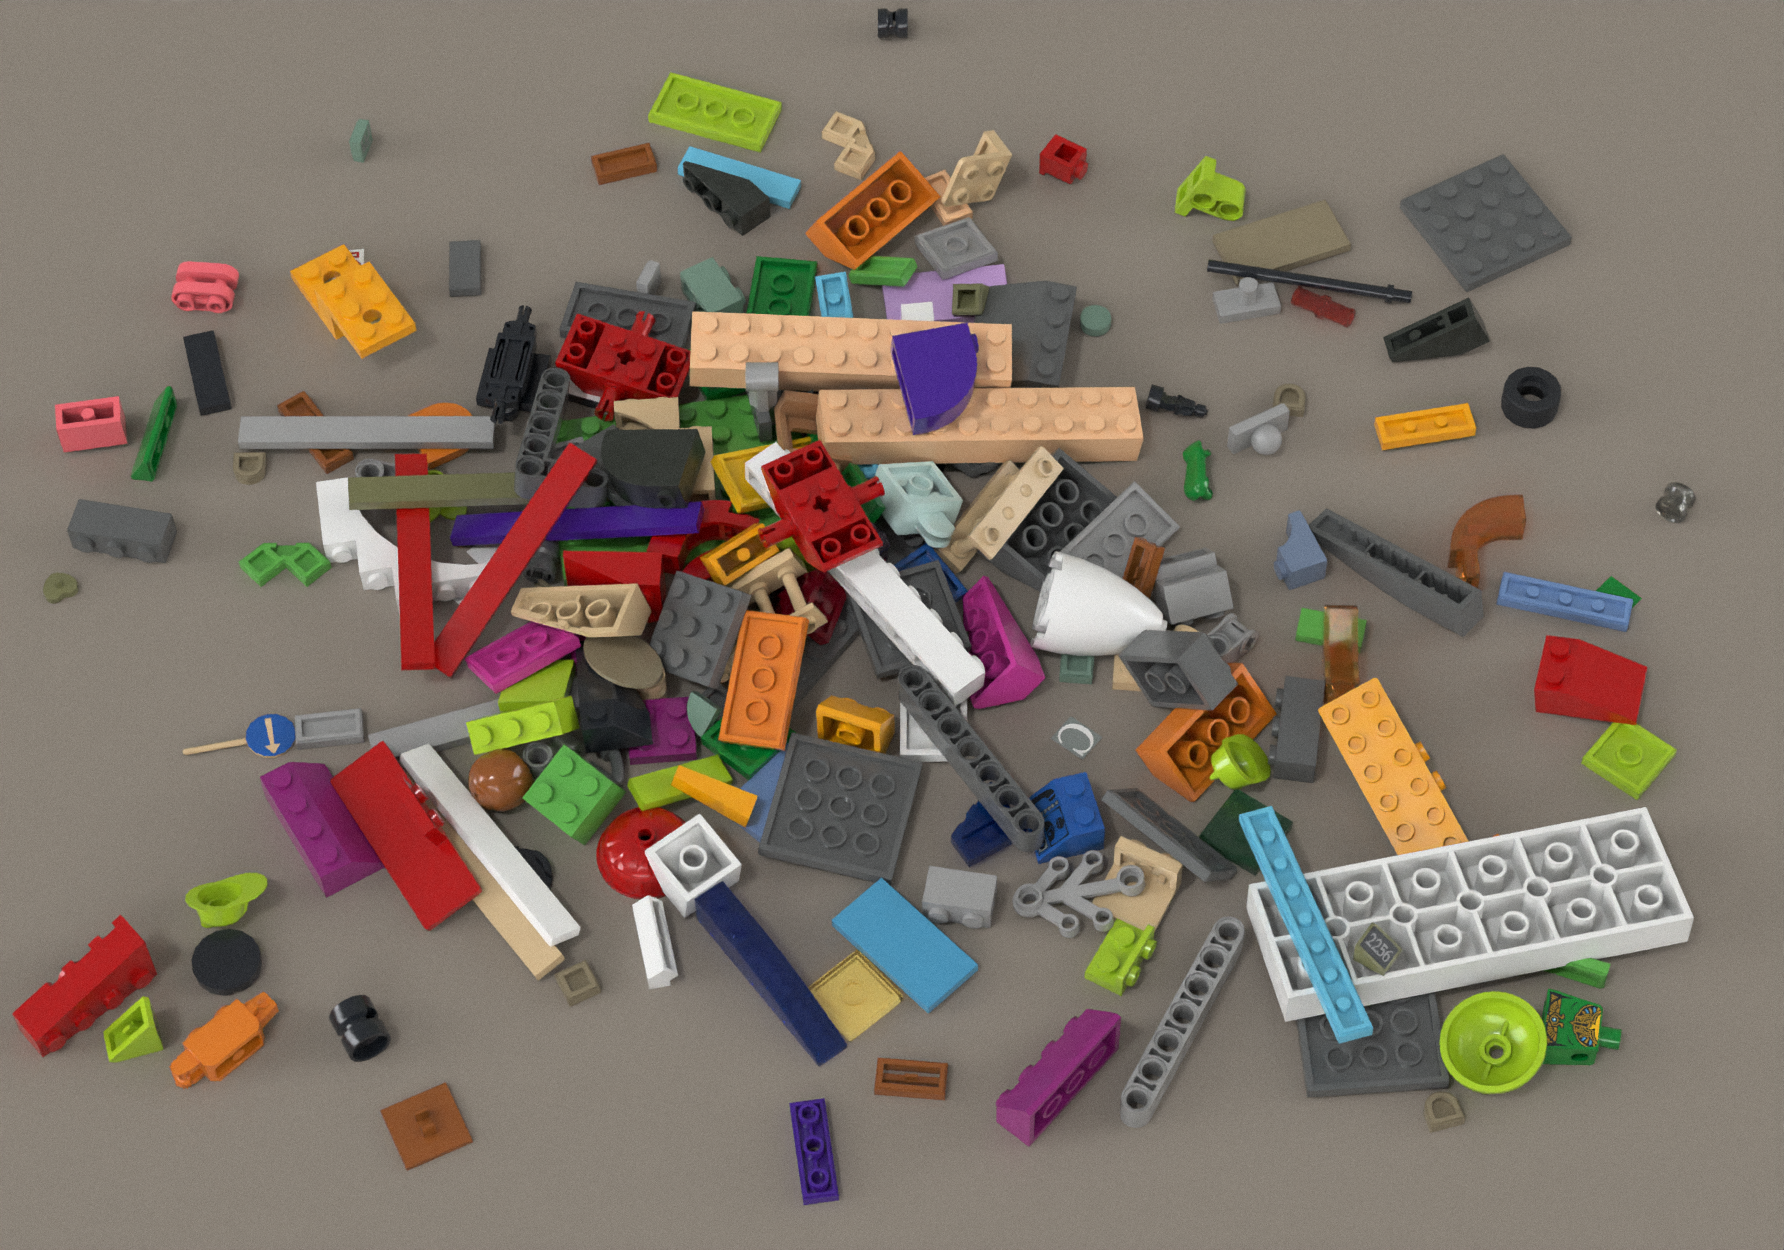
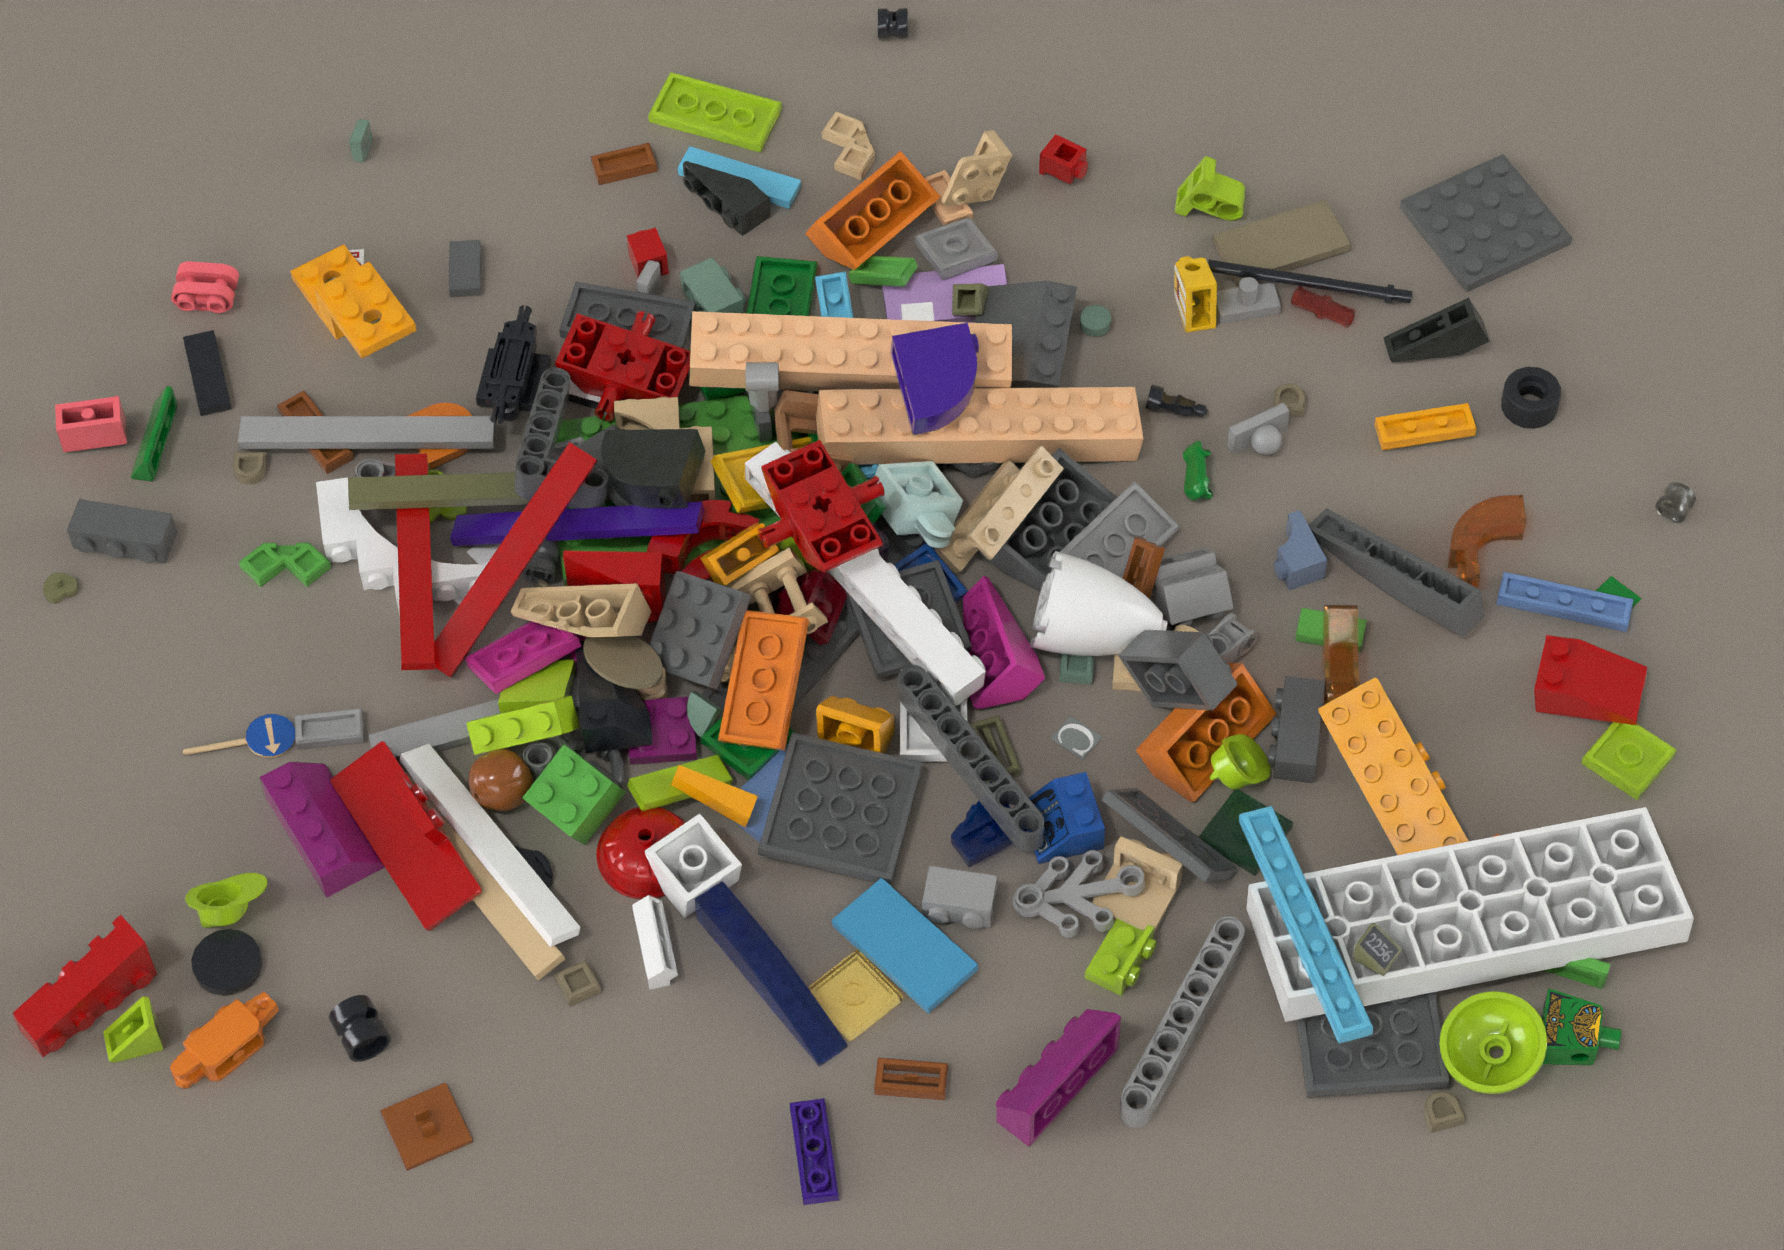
none -> red brick [626,227,669,278]
none -> olive tile [969,715,1021,783]
none -> yellow torso [1174,256,1217,333]

